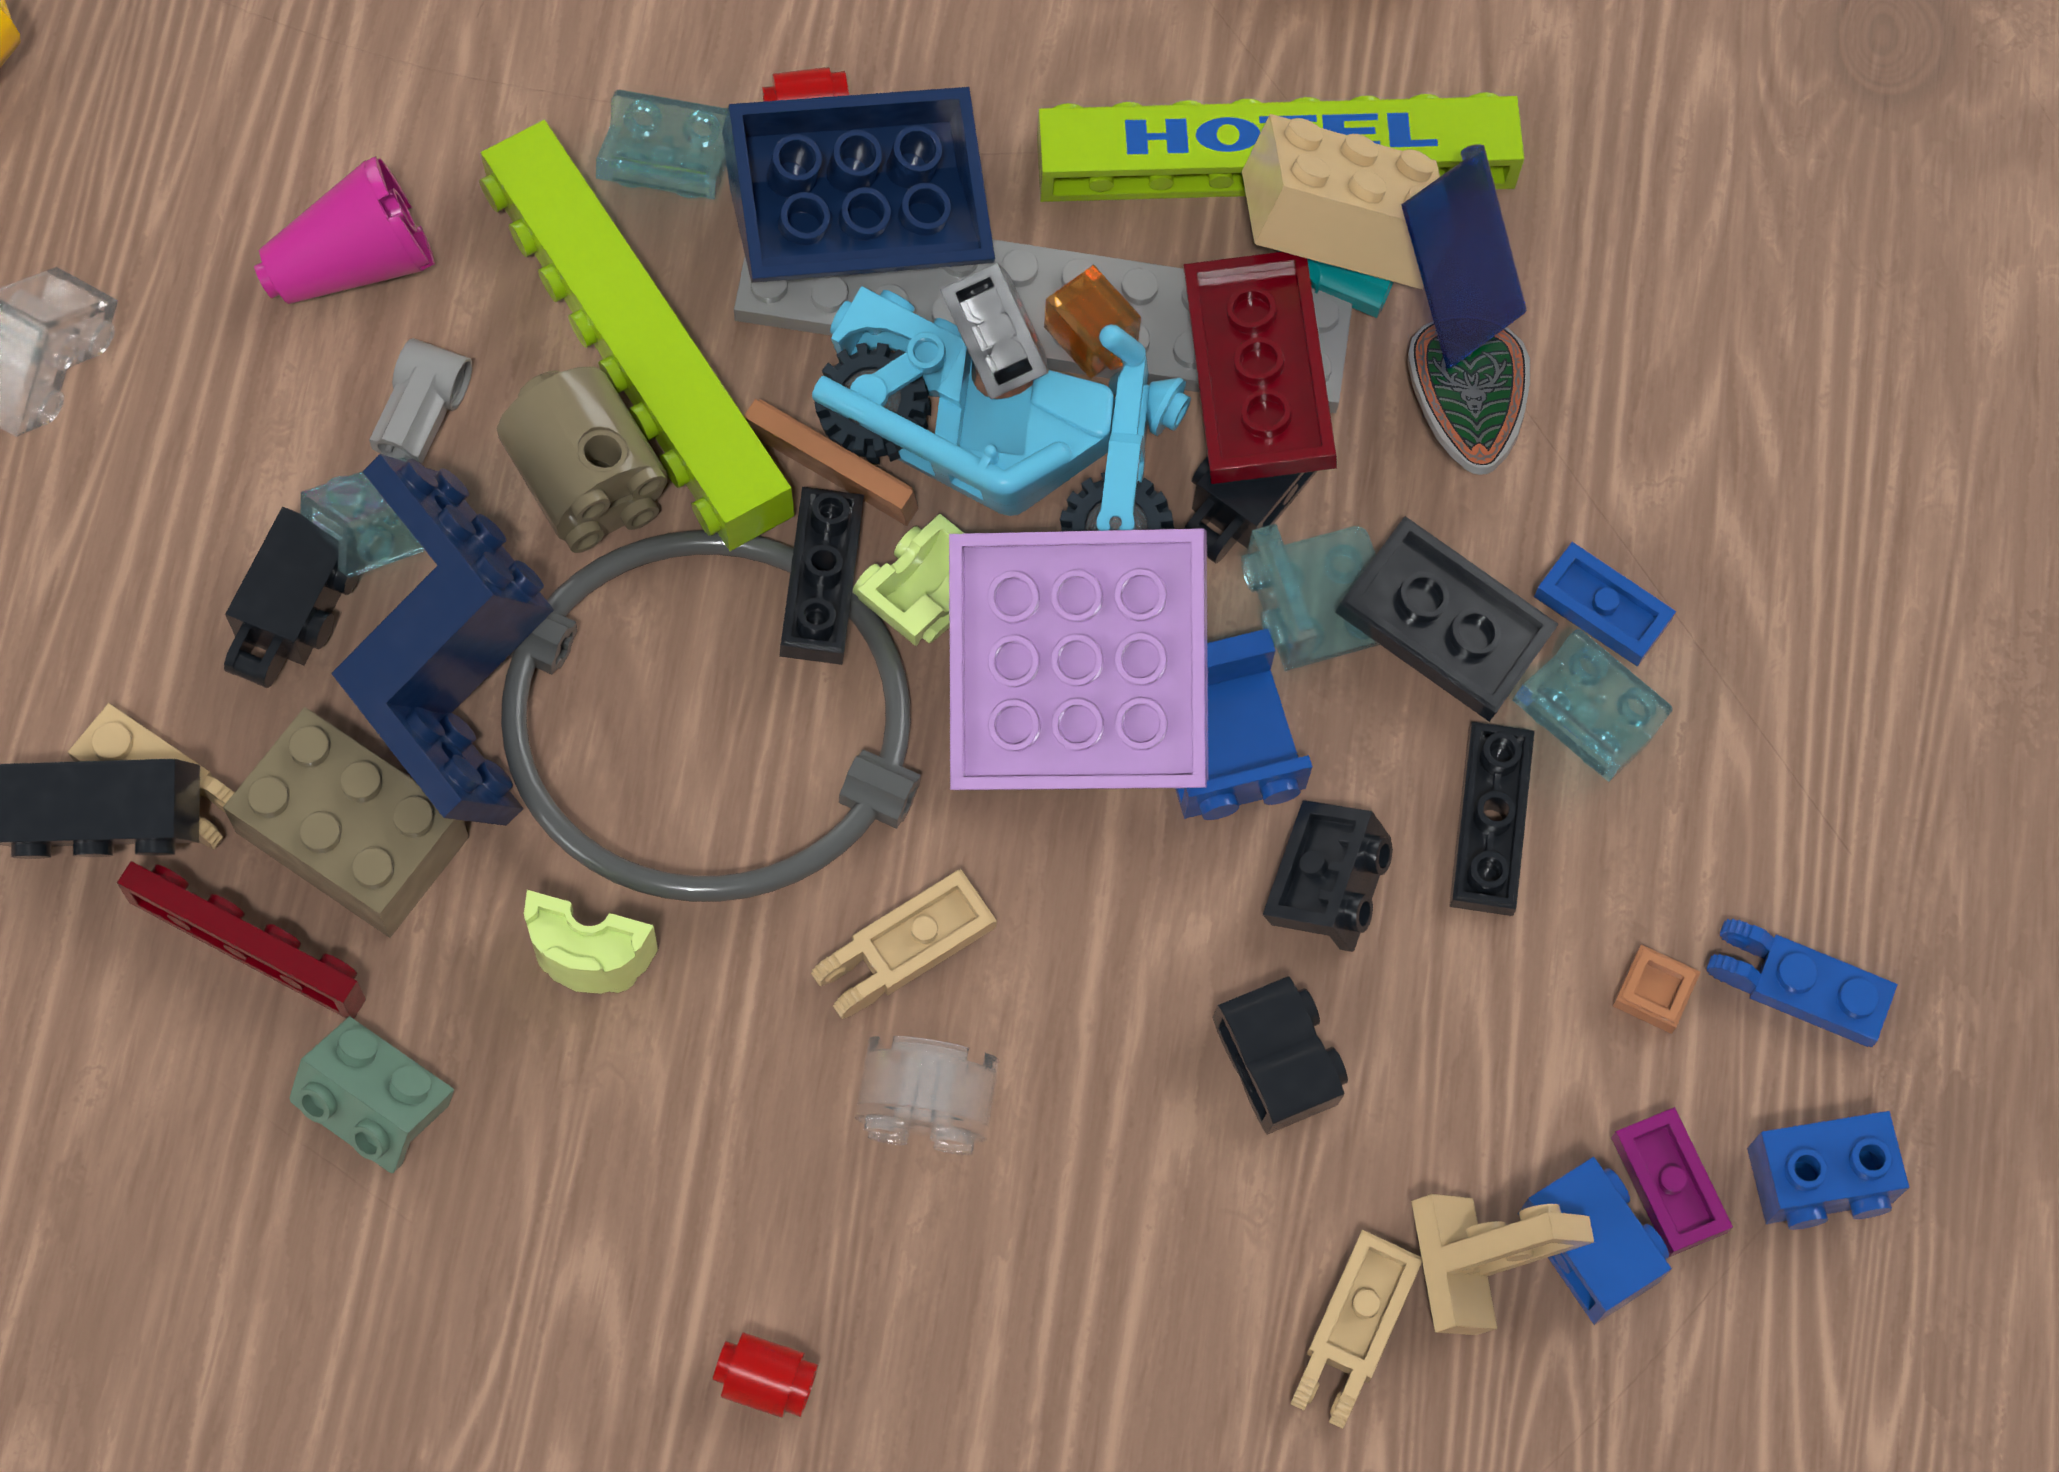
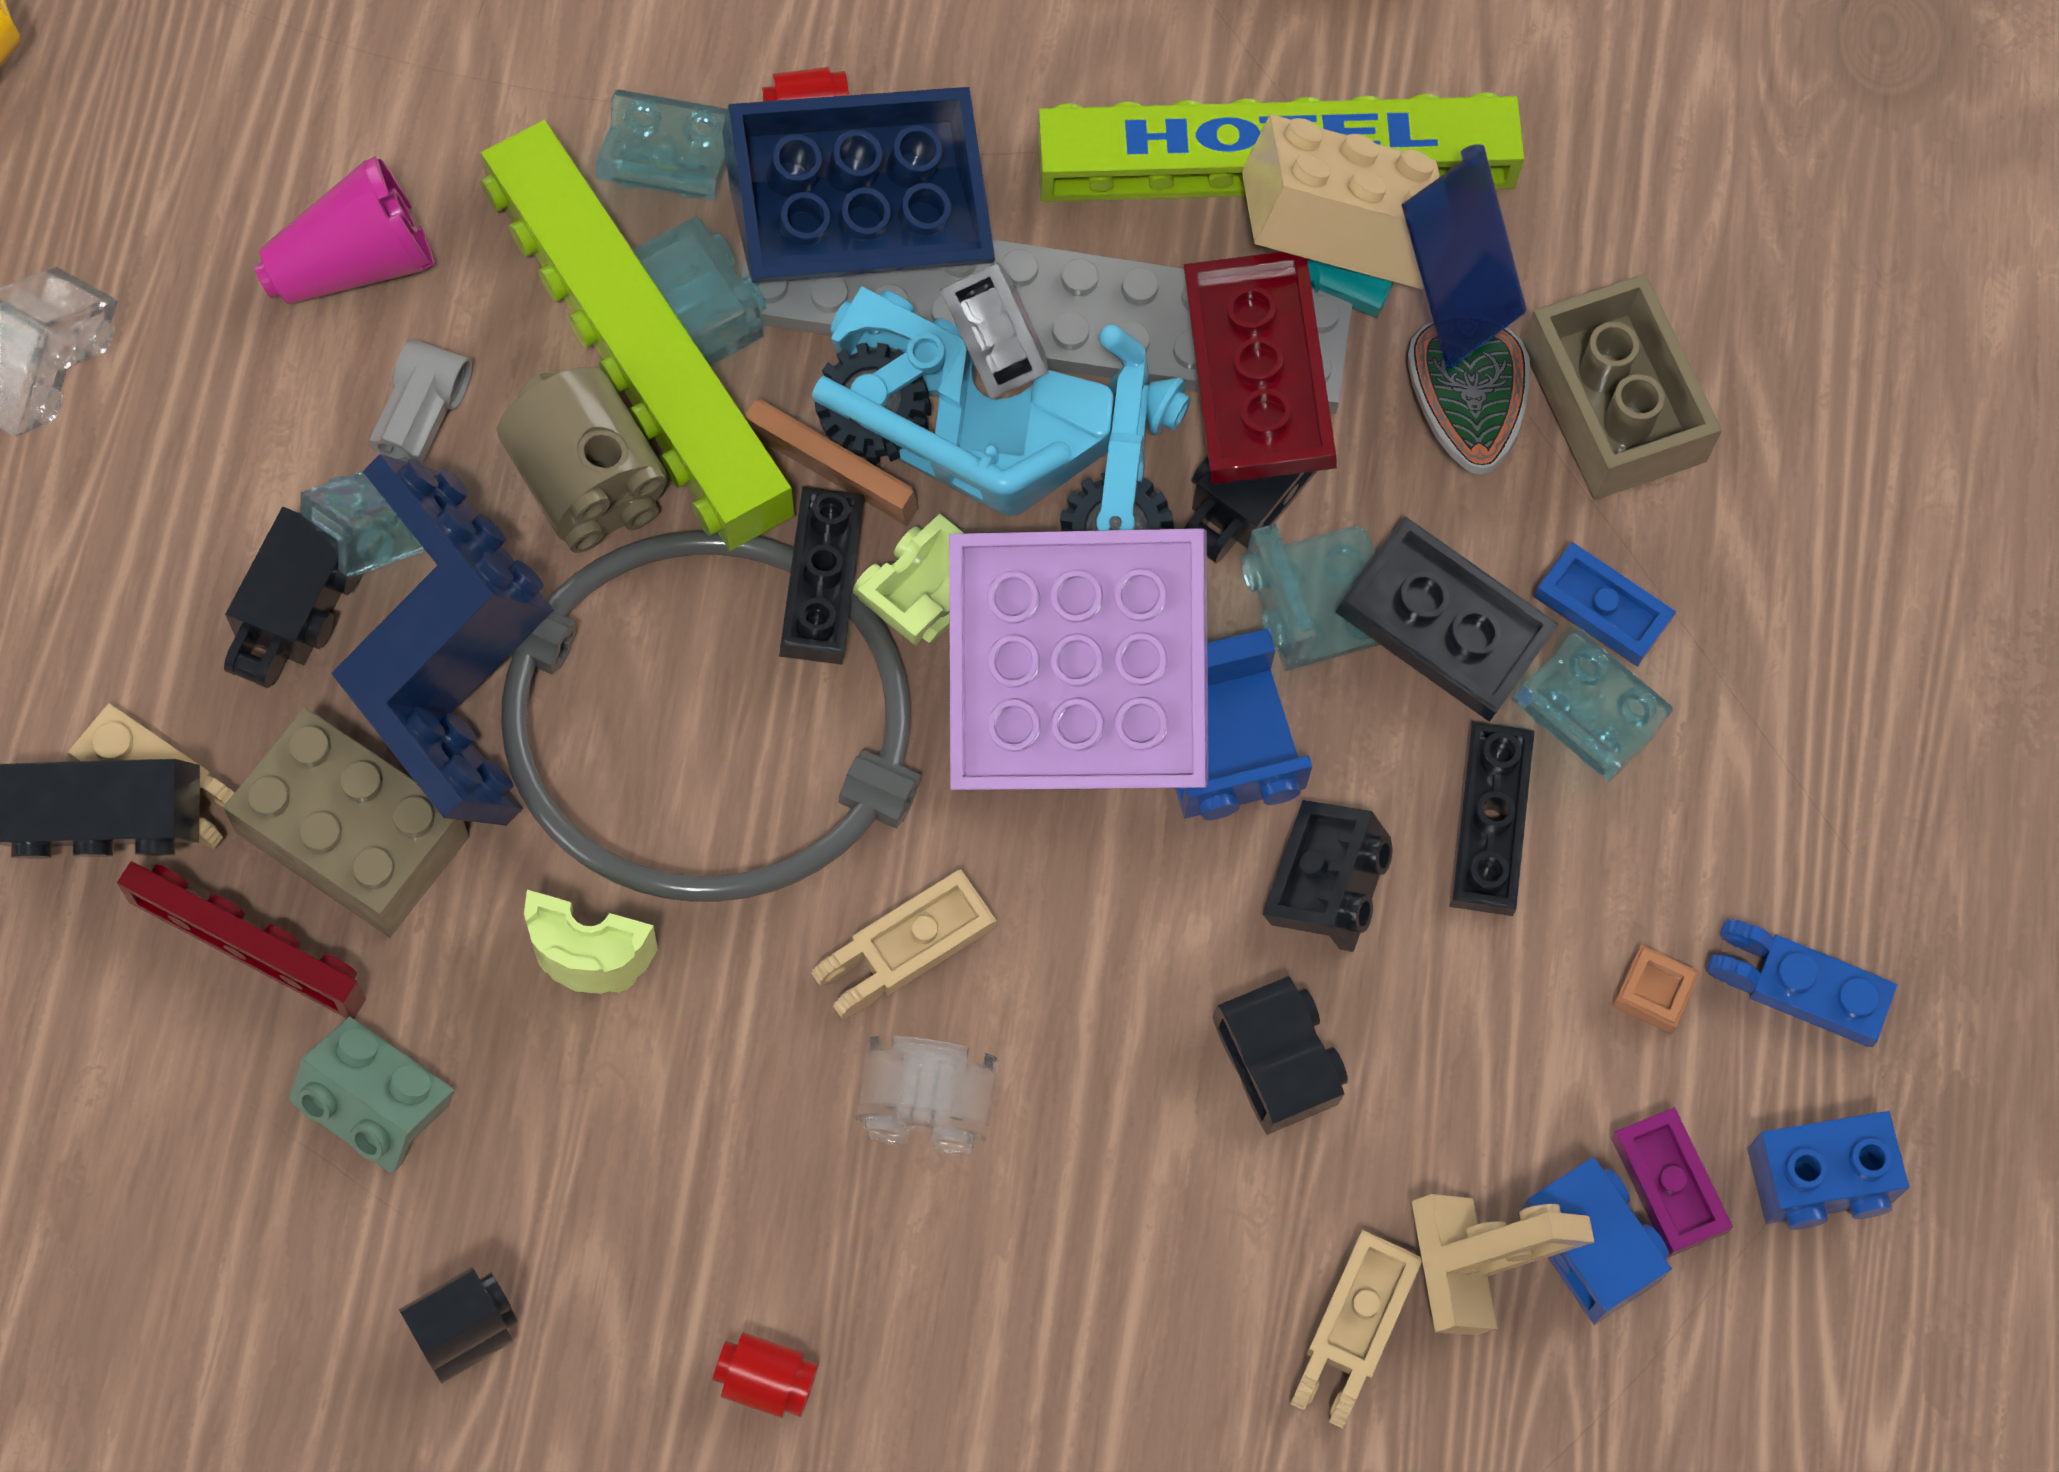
clear orange brick [1044,264,1141,379] -> none
none -> black brick [399,1267,518,1384]
none -> clear light blue brick [633,215,766,365]
none -> dark tan brick [1523,273,1722,500]

